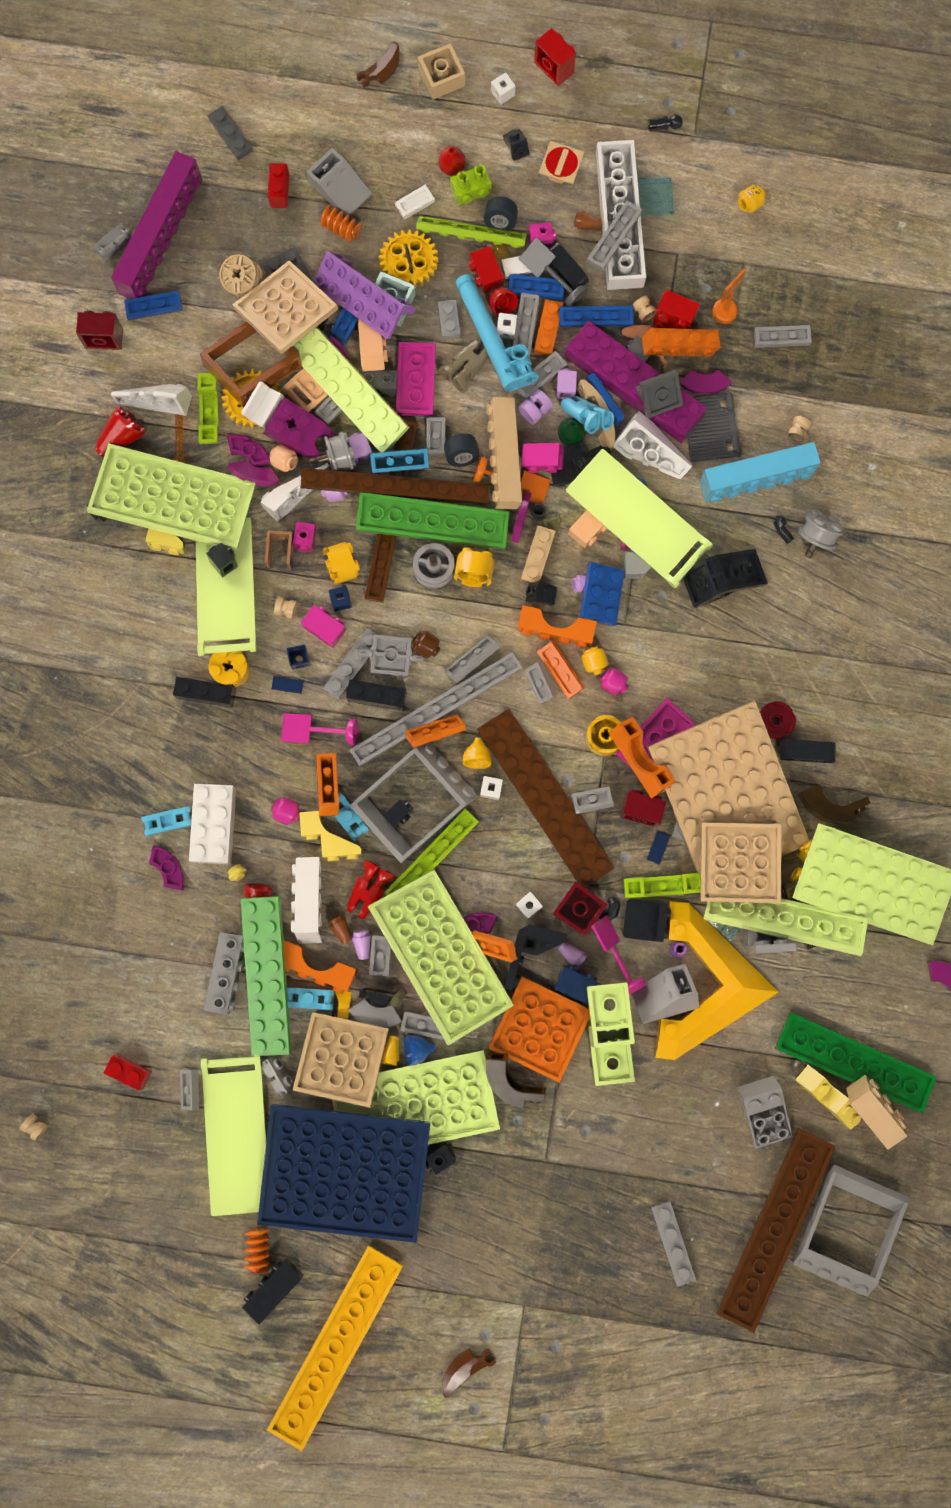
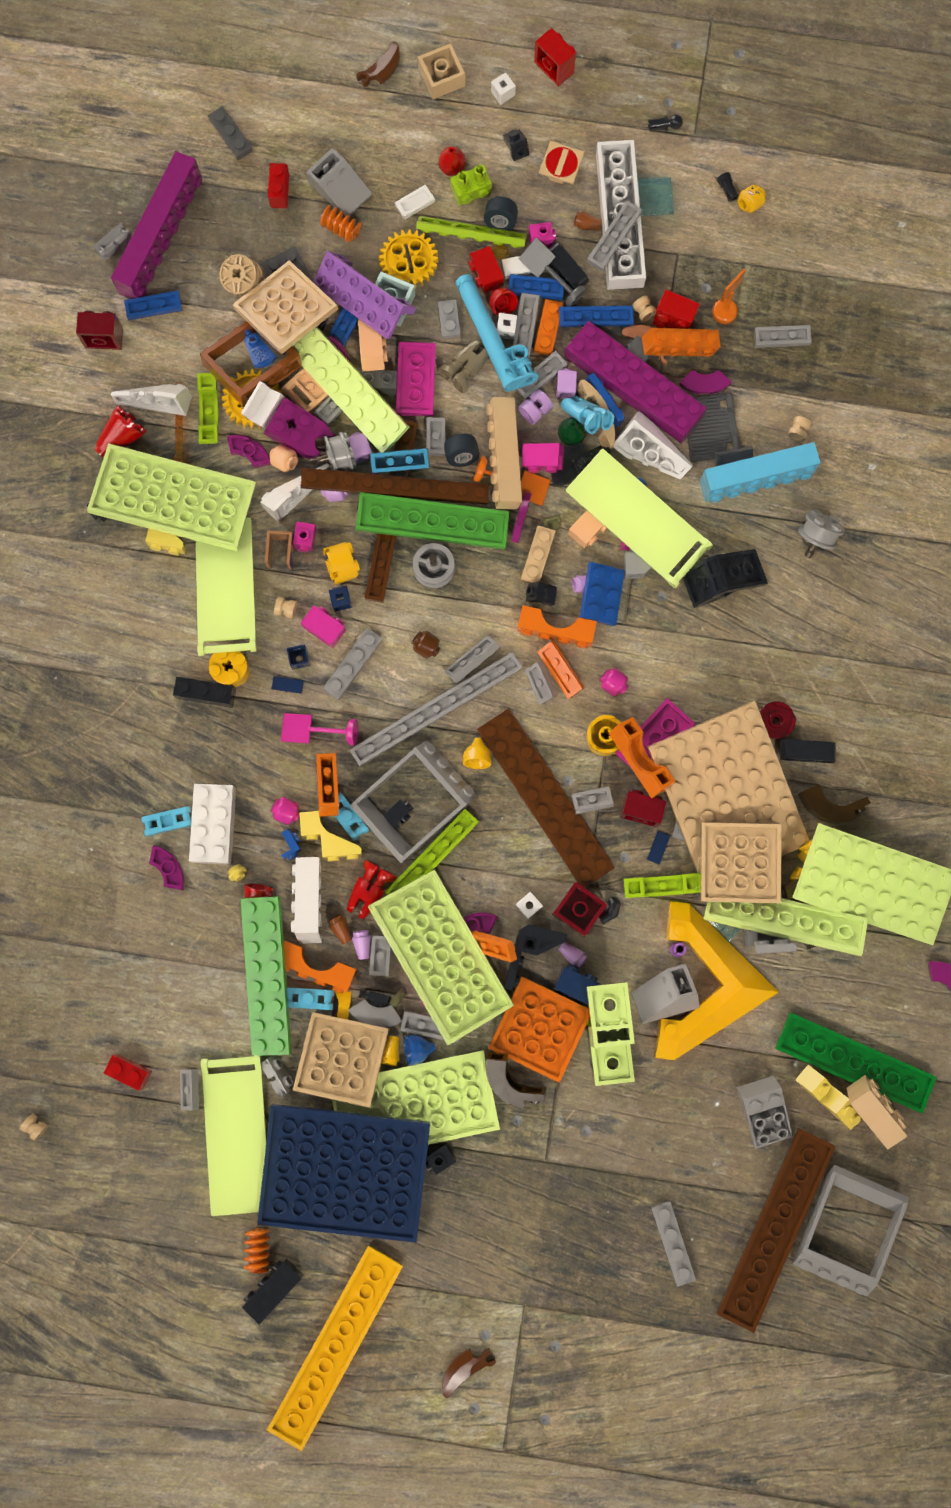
light grey brick [204,932,244,1015] -> none
black brick [206,543,238,578] -> none
magenta tile [228,460,279,486] -> none
black brick [346,679,407,711] -> none
light grey plate [358,634,423,676] -> none
orange plate [405,714,466,748] -> none
yellow brick [454,548,495,587] -> none
white piece [480,776,503,800] -> none
pearl dark grey hinge [531,503,546,520] -> none
yellow head [581,646,609,675] -> none
dark pink piece [592,915,646,994] -> none
black bracket [623,899,671,943] -> none
dark grey bracket [635,370,683,418] -> none
black arm [773,516,794,544] -> none
none -> blue piece [244,329,276,368]
none -> blue bracket [281,829,301,861]
none -> dark grey tile [715,447,753,467]
none -> black pin [716,172,739,202]

